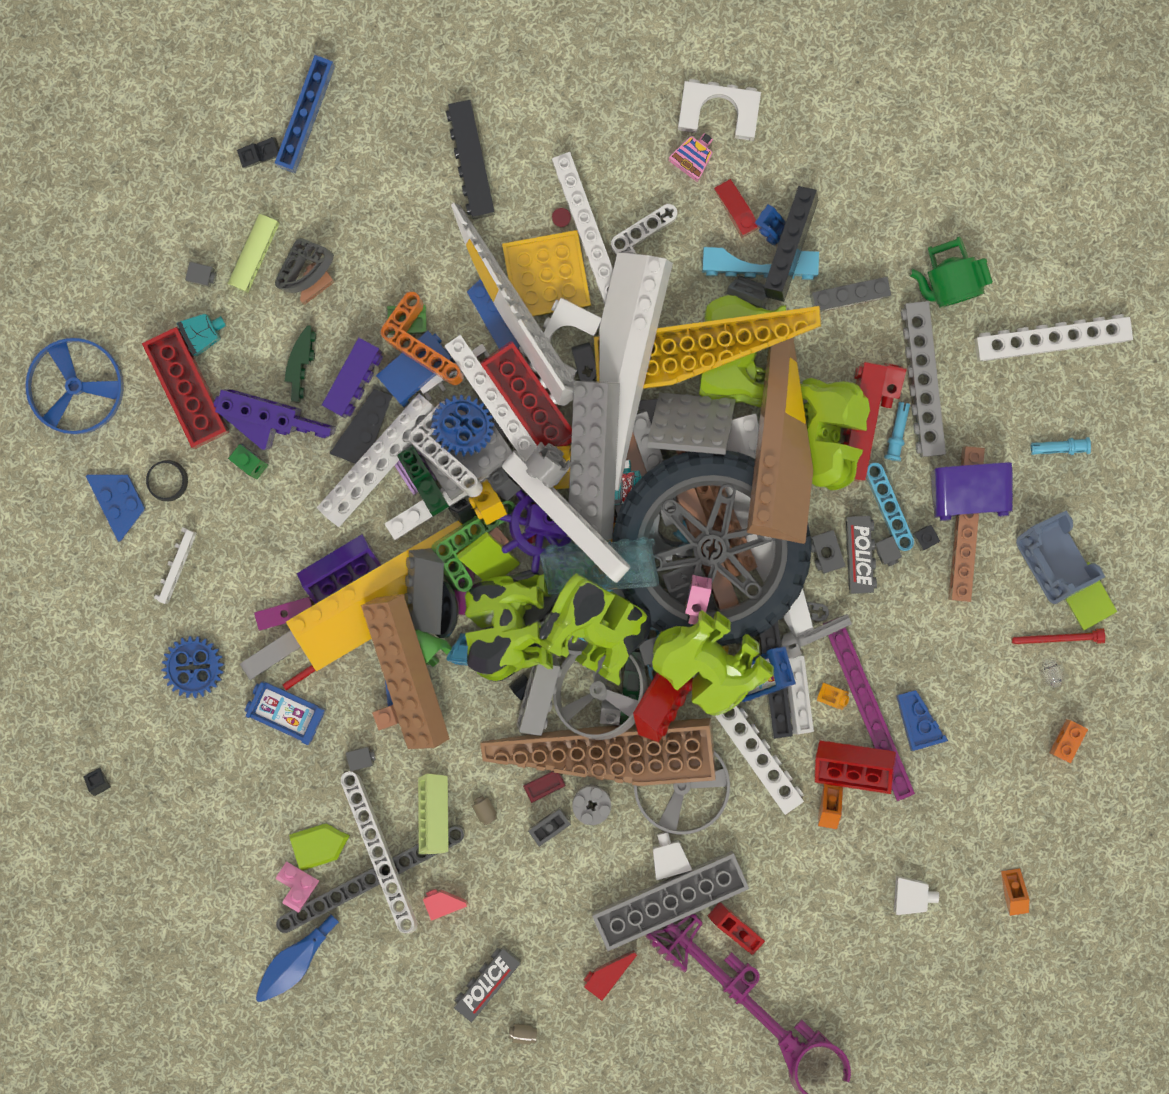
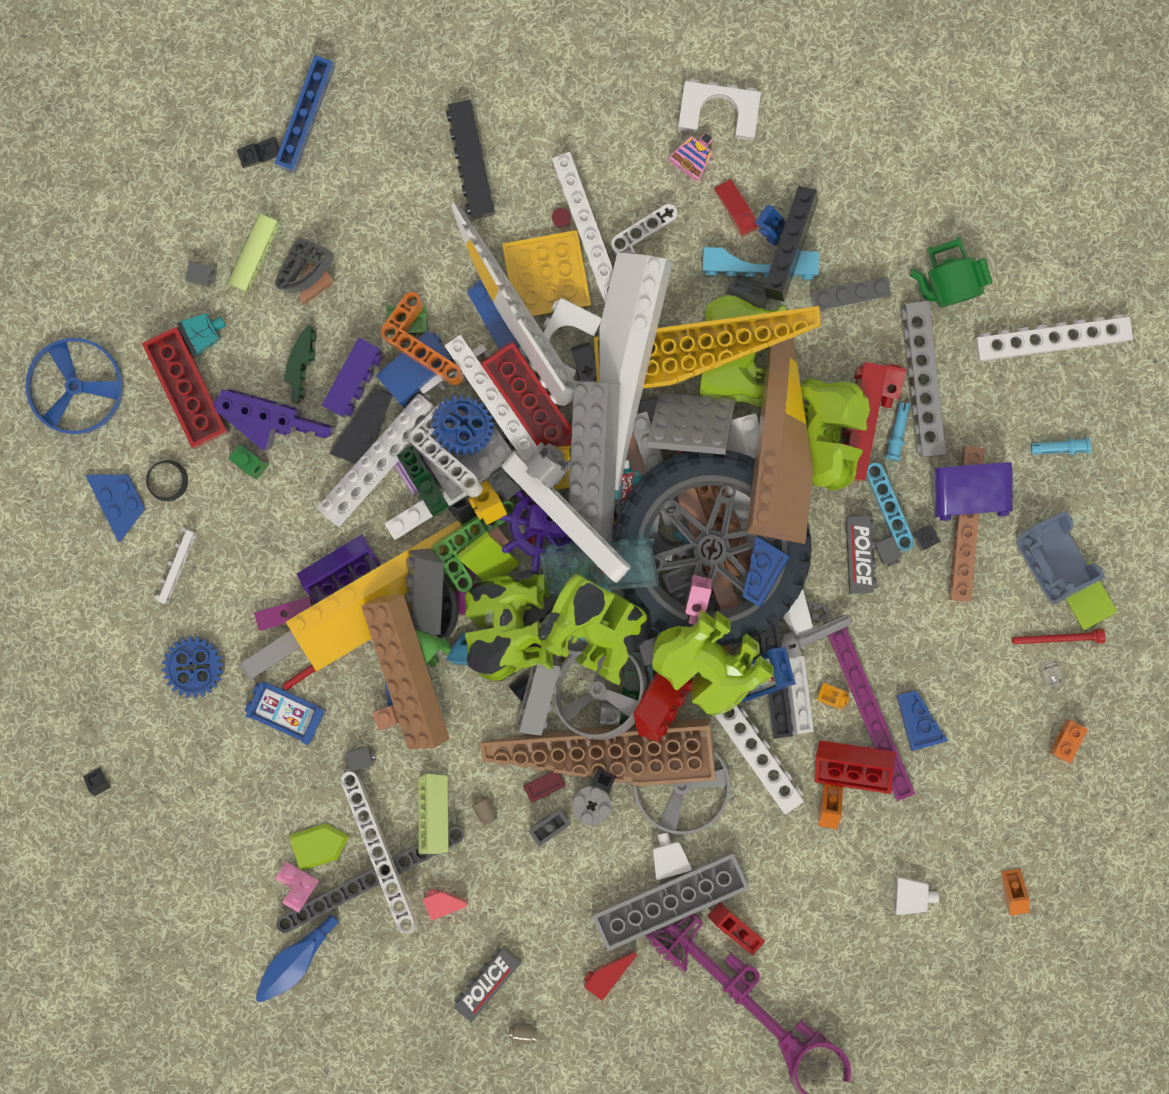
dark grey brick [811,530,846,574] -> none
none -> black slope [591,768,616,793]
none -> blue wing [743,536,790,607]

